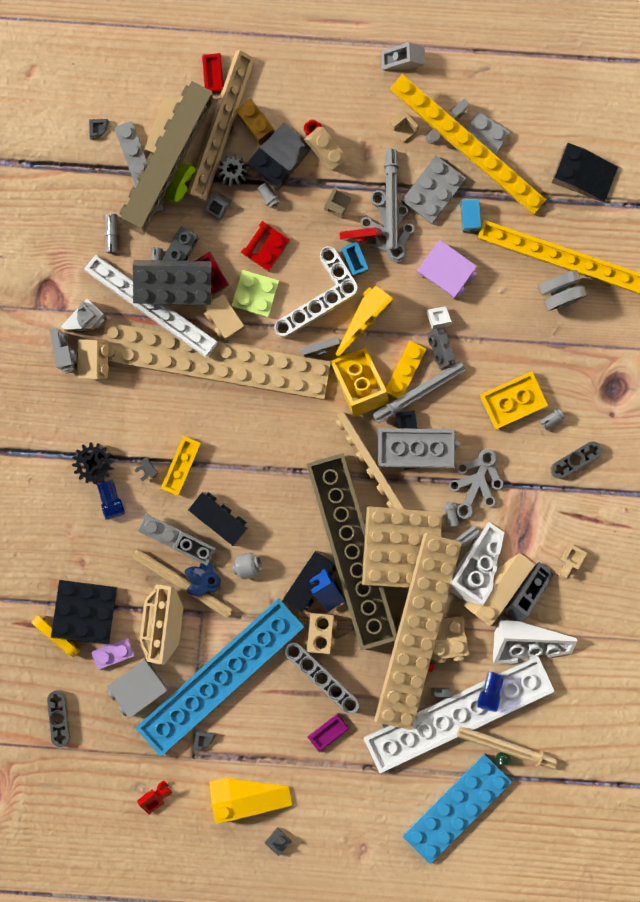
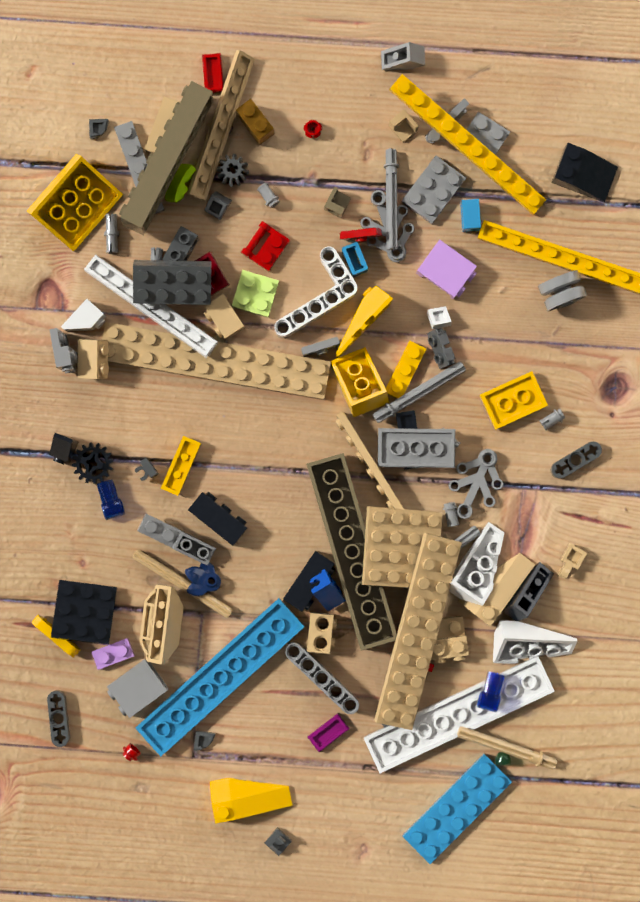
light grey tile [77,301,96,329] -> none
red plate [137,781,172,815] -> none
light grey head [232,552,262,579] -> none
black slope [247,123,312,191] -> none
tan brick [304,127,347,170] -> none
dark grey tile [431,687,452,697] -> none
none -> yellow slope [27,154,123,252]
none -> black slope [49,433,79,465]
none -> red plate [123,743,141,761]

